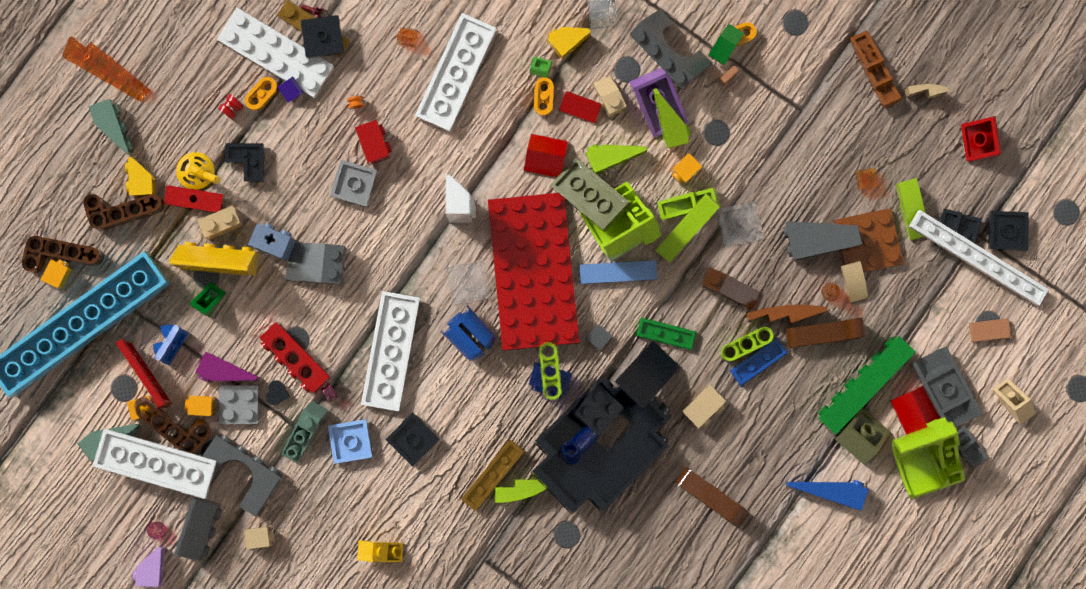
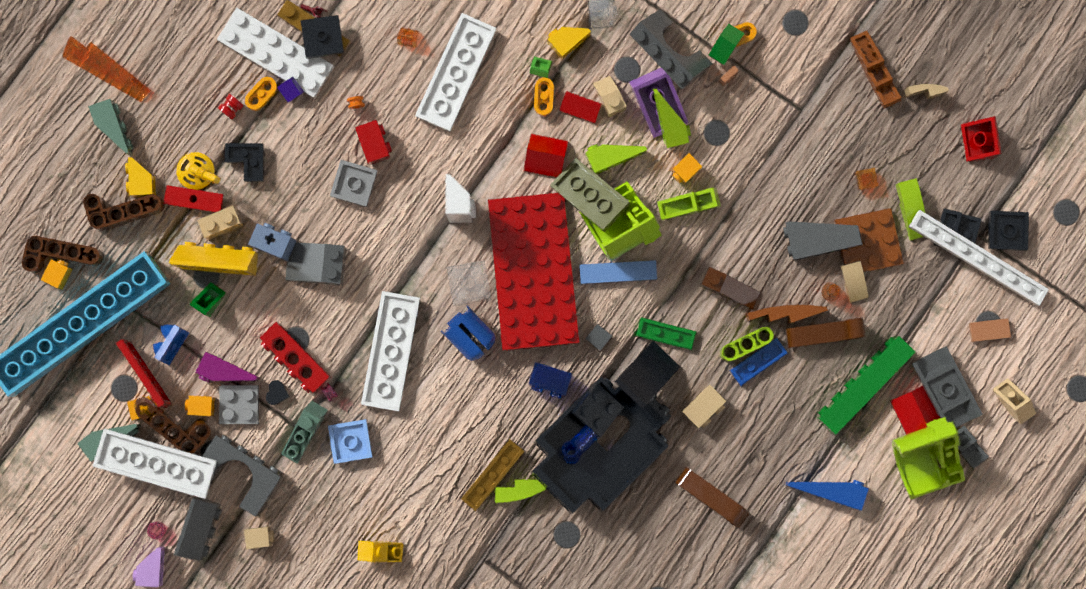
black plate [385,412,440,467] -> none
lime beam [540,343,561,400] -> none
lime tile [655,193,720,263] -> none
clear brick [716,201,764,249] -> none
olive slope [835,407,890,465] -> none

